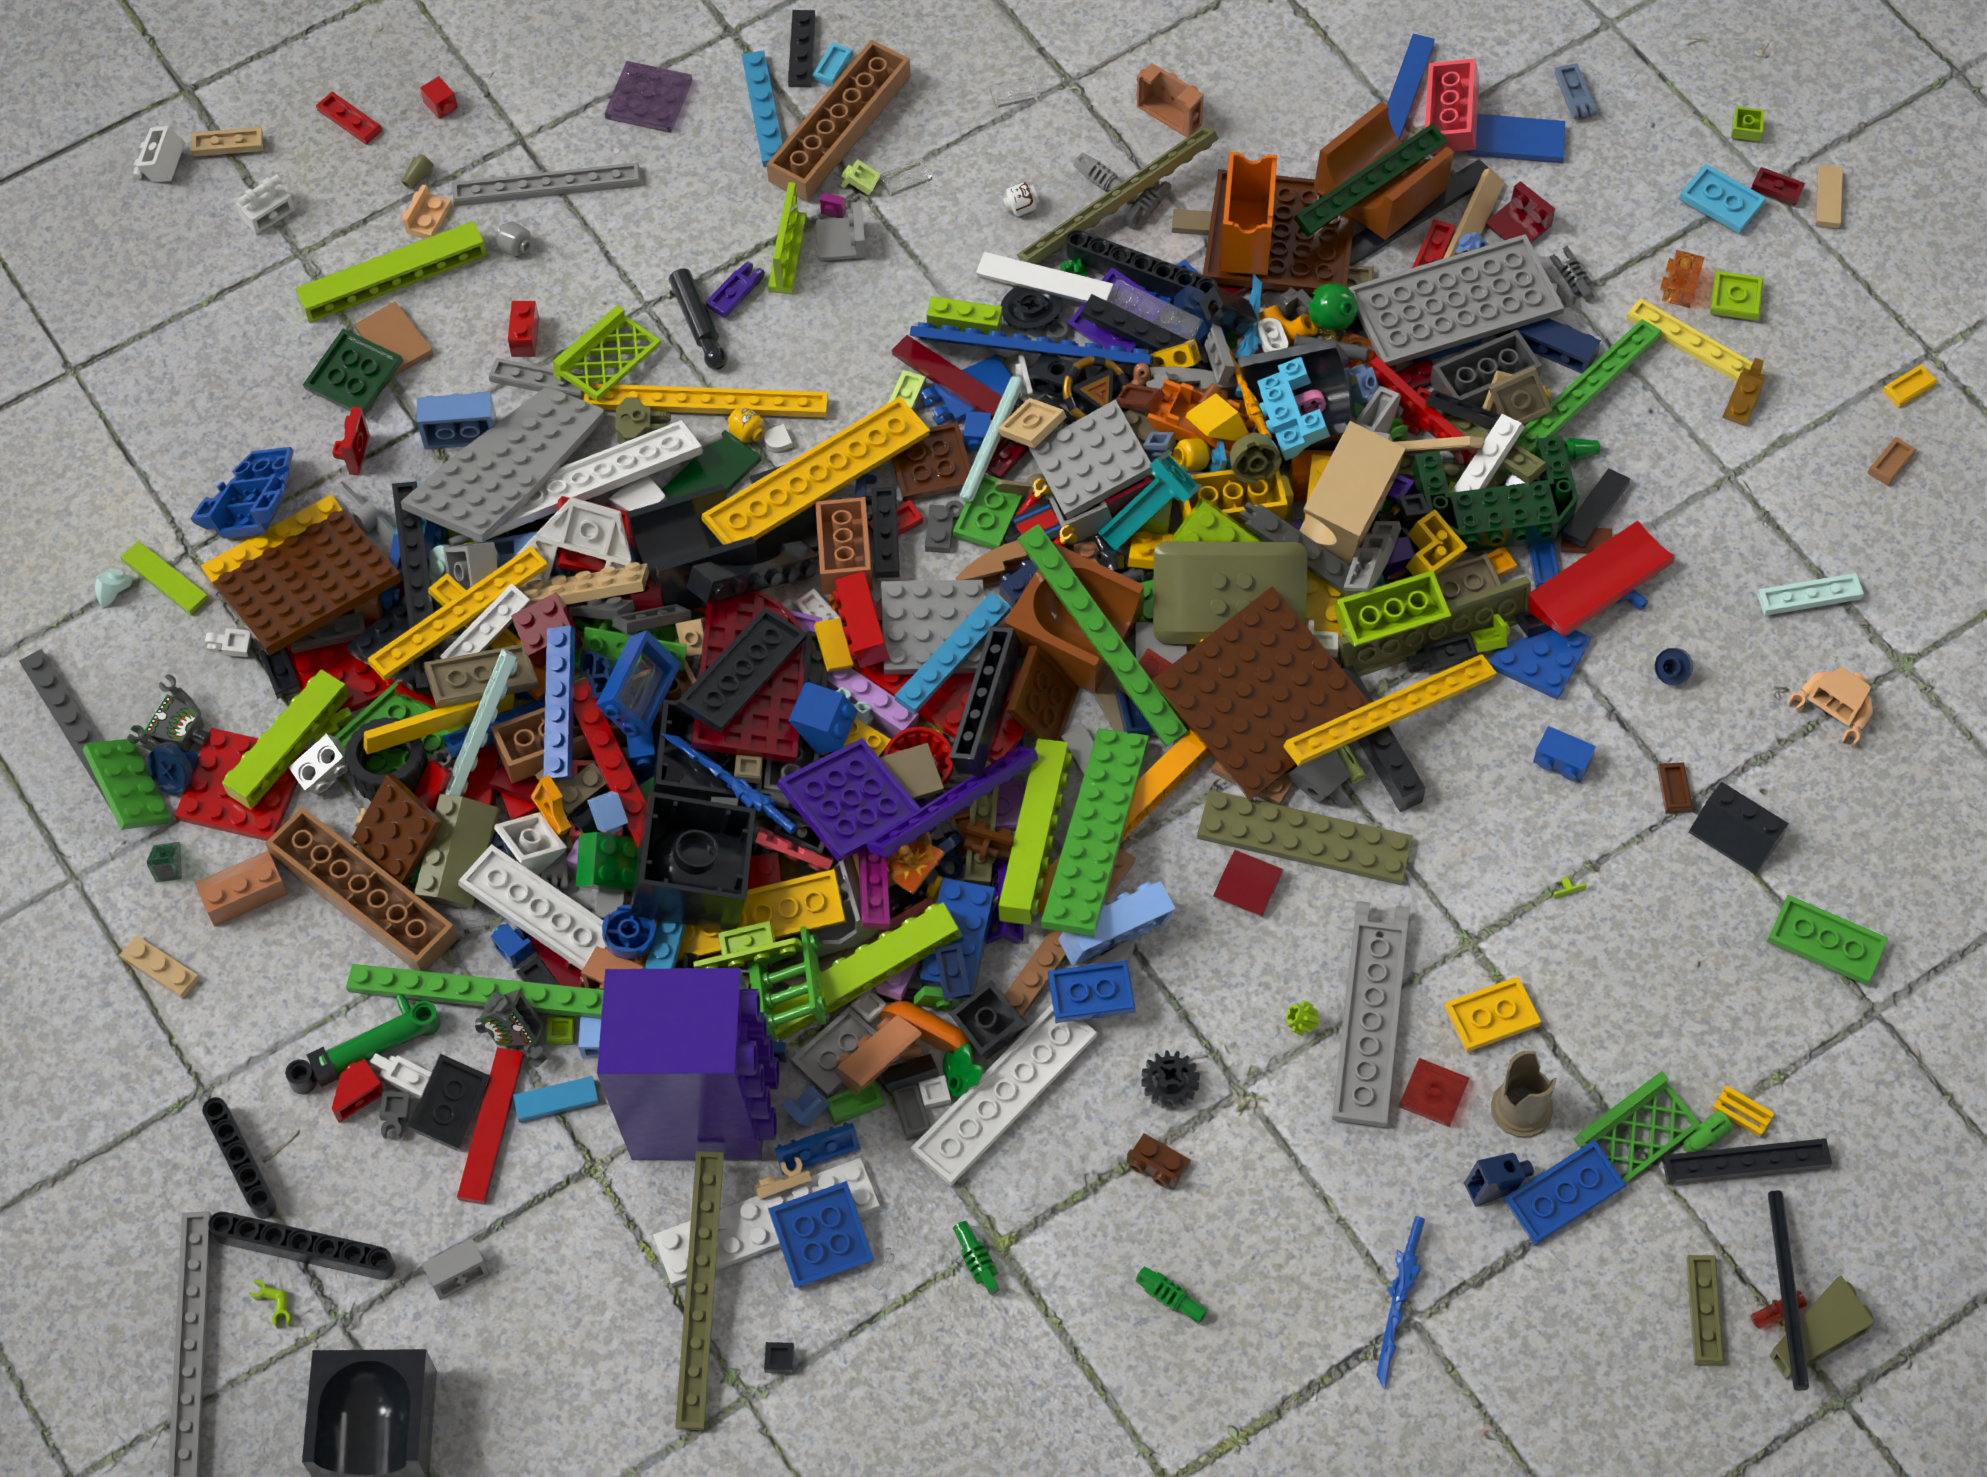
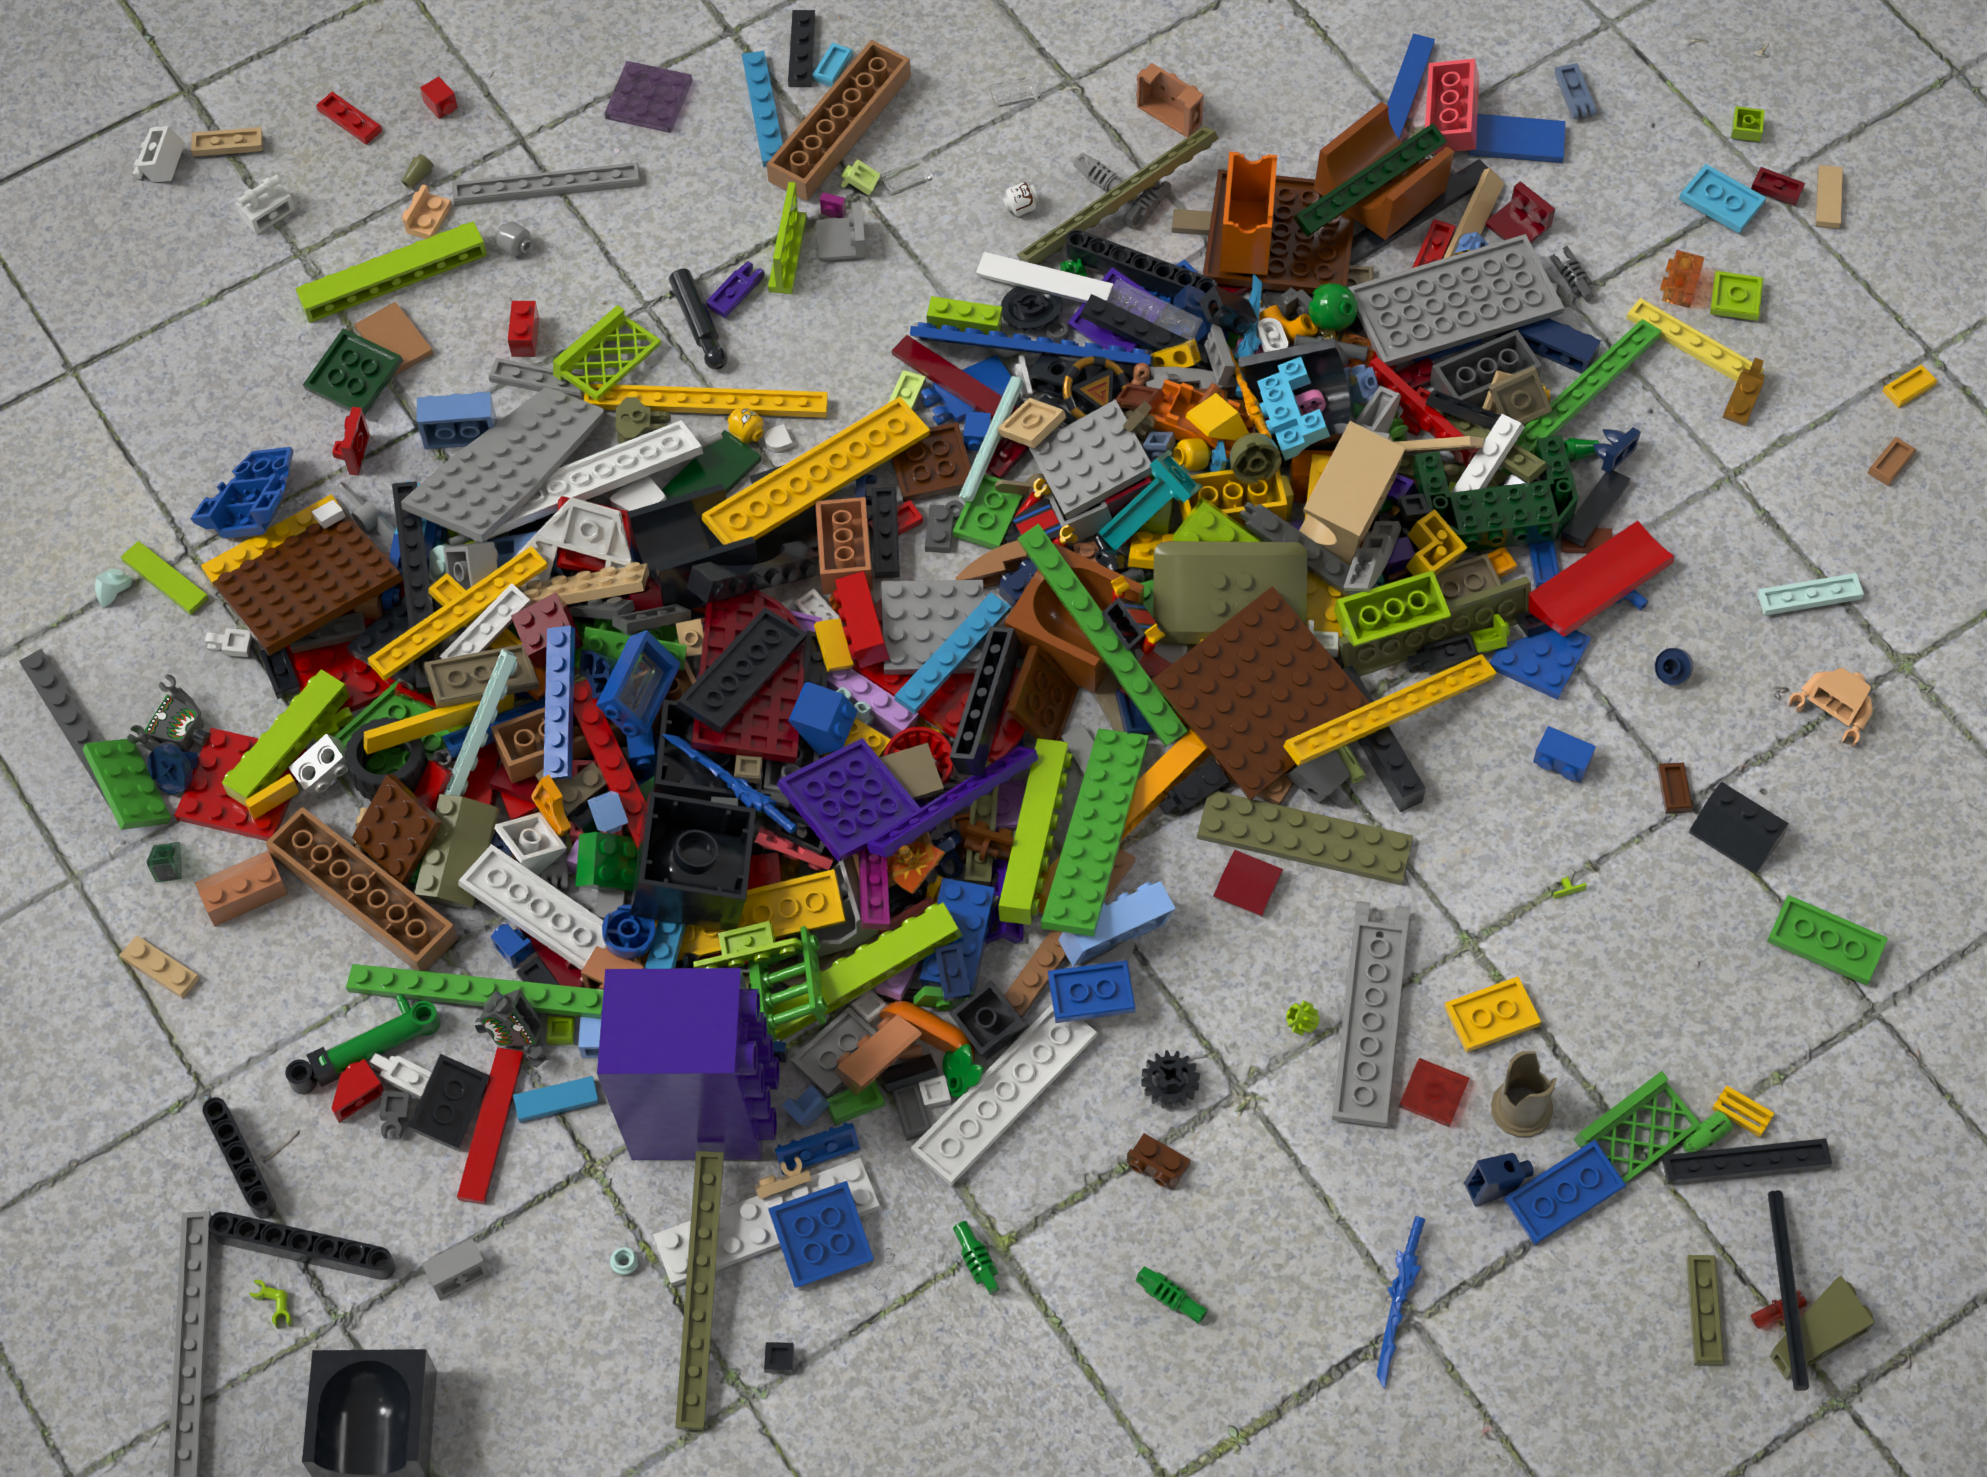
none -> yellow tile [245,774,299,820]
none -> white tile [312,500,346,529]
none -> light aqua plate [610,1247,638,1275]
none -> torso [1101,575,1165,654]
none -> dark tan tile [1123,401,1156,435]
none -> black hinge [1160,760,1229,815]
none -> dark blue tile [1593,427,1641,474]

